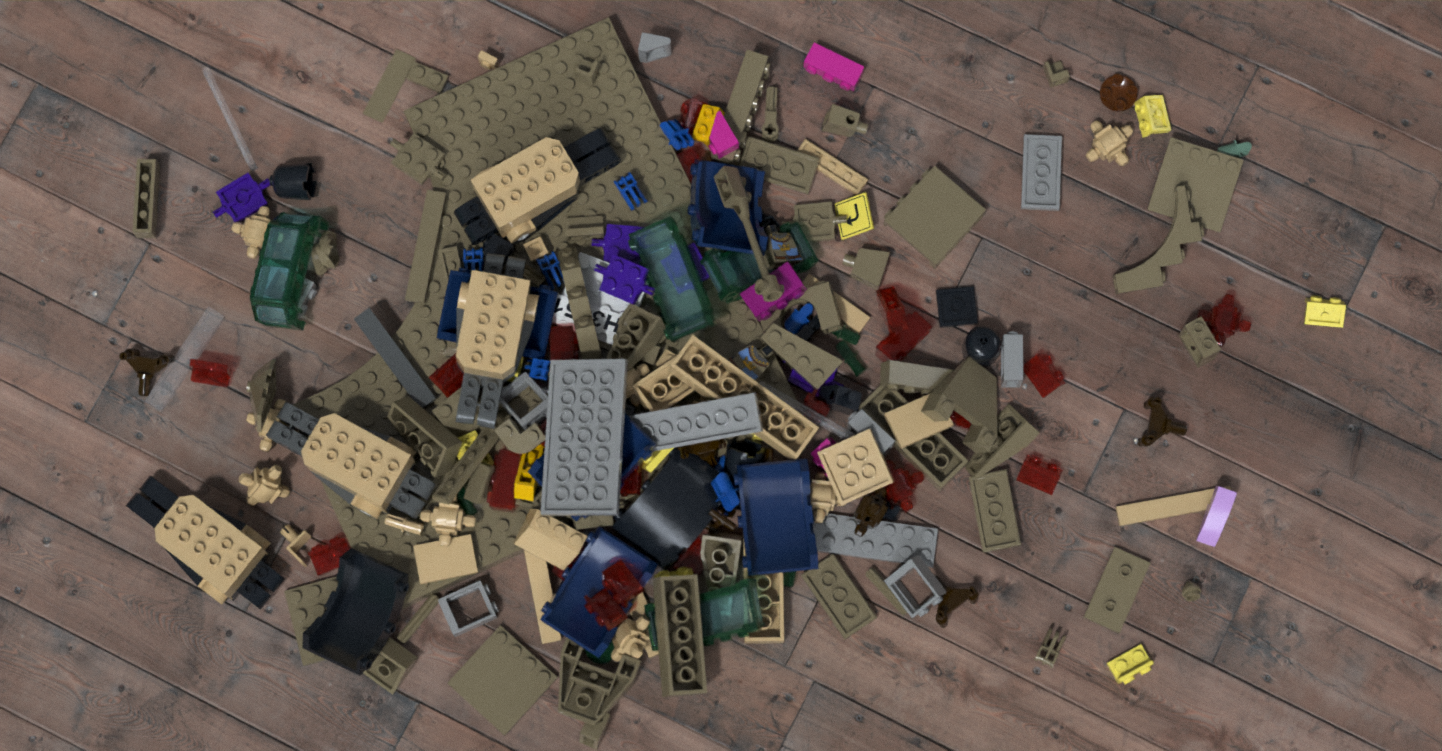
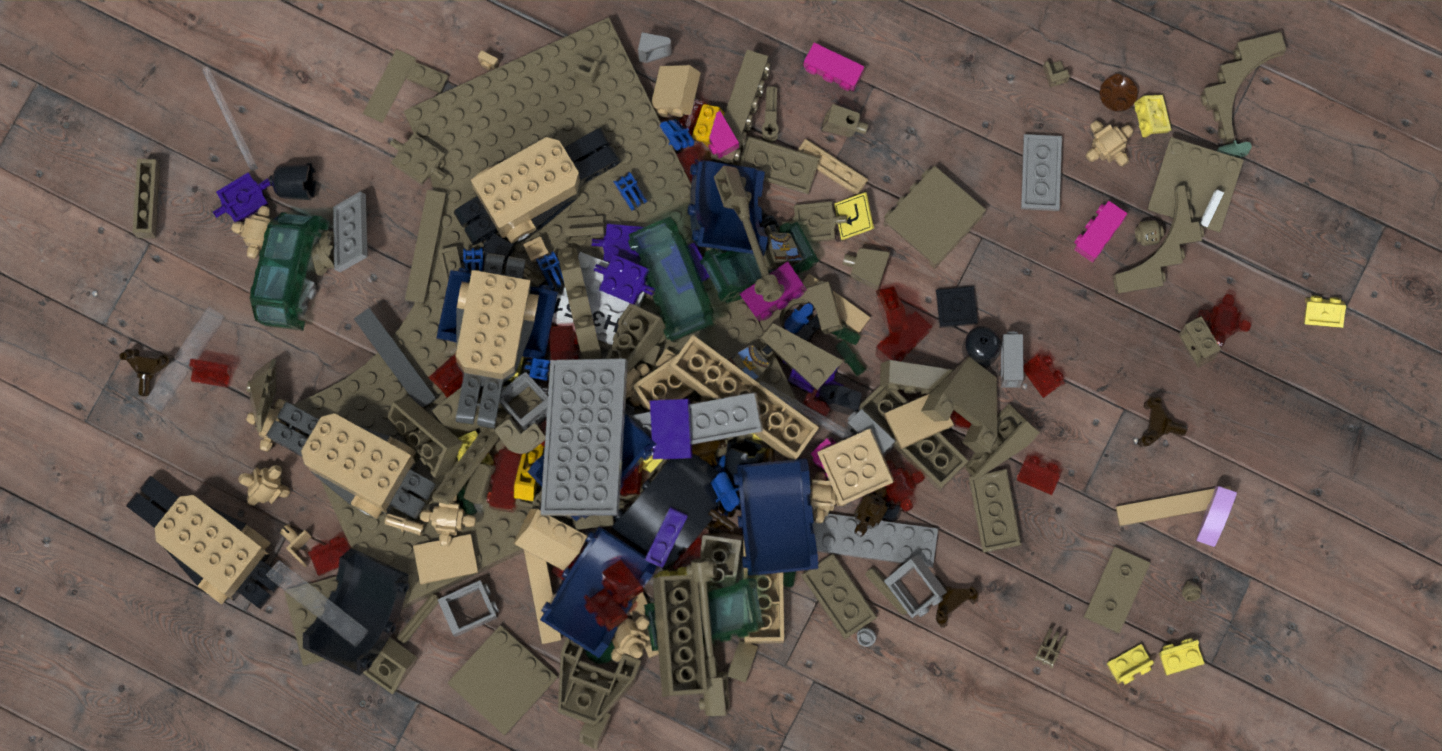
none -> clear tile [266,561,368,647]
none -> light grey plate [333,191,368,272]
none -> dark purple tile [645,507,688,568]
none -> dark purple tile [650,399,693,459]
none -> tan brick [651,65,700,117]
none -> dark tan bar [687,558,730,716]
none -> dark tan slope [727,641,758,683]
none -> light grey plate [857,628,876,647]
none -> dark pink brick [1074,201,1127,263]
none -> dark tan head [1135,220,1164,246]
none -> light yellow bracket [1159,638,1204,676]
none -> dark tan arch [1200,32,1286,145]
none -> white tile [1200,190,1224,227]

